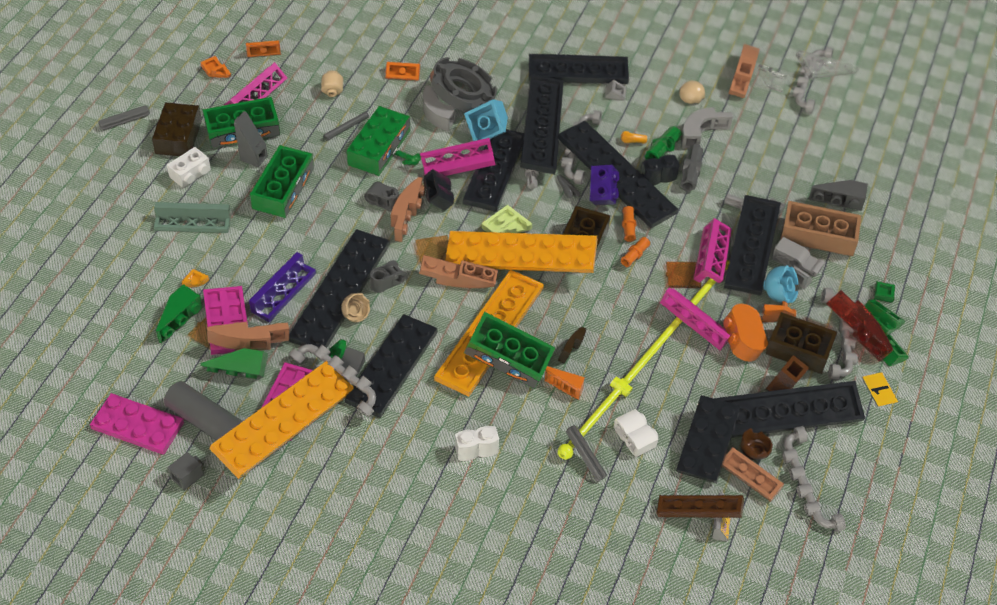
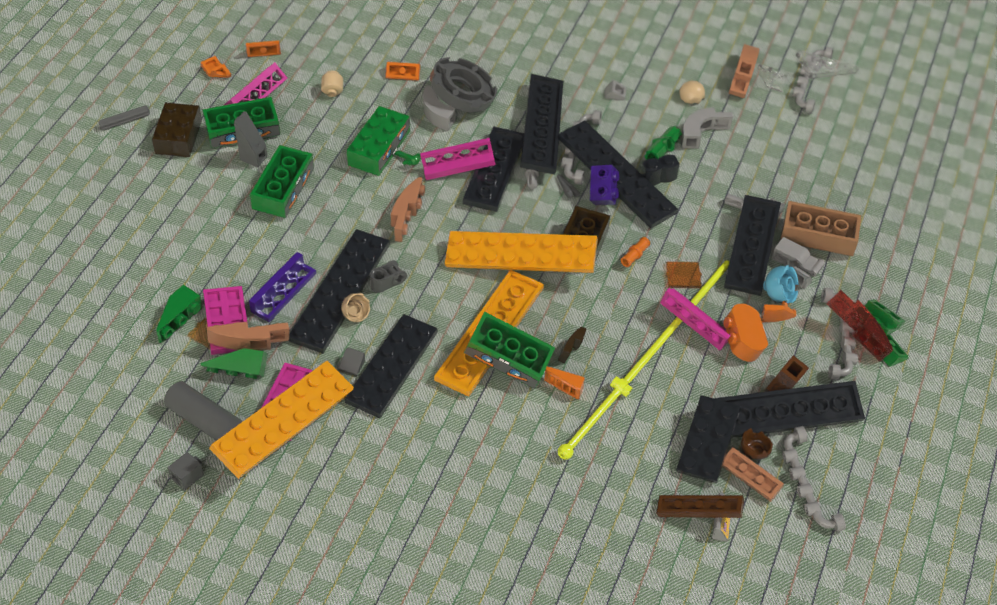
dark pink plate [90,393,184,455] -> none
sand green fence [154,202,231,233] -> none
white brick [167,147,211,188] -> none
light orange tile [182,269,209,288] -> none
light grey bar [288,344,376,417] -> none
dark grey bar [323,111,369,141] -> none
green tile [329,339,346,359] -> none
dark grey piece [364,181,399,211] -> none
clear orange piece [415,235,448,263] -> none
nougat slope [419,255,498,288] -> none
black brick [423,169,454,211] -> none
white brick [455,426,499,461] -> none
medium azure slope [464,100,508,141] -> none
yellowish green wing [481,205,532,233] -> none
black plate [529,54,629,84] -> none
dark grey axle [566,425,607,481] -> none
white brick [613,409,659,457] -> none
light orange arm [621,131,647,144] -> none
orange pin [622,206,637,242] -> none
dark grey piece [680,144,703,192] -> none
dark pink fence [694,218,732,283] -> none
dark brown brick [766,312,837,374] -> none
dark grey slope [808,180,868,211] -> none
yellow sticker [863,372,898,407] -> none
green tile [874,281,895,303] -> none

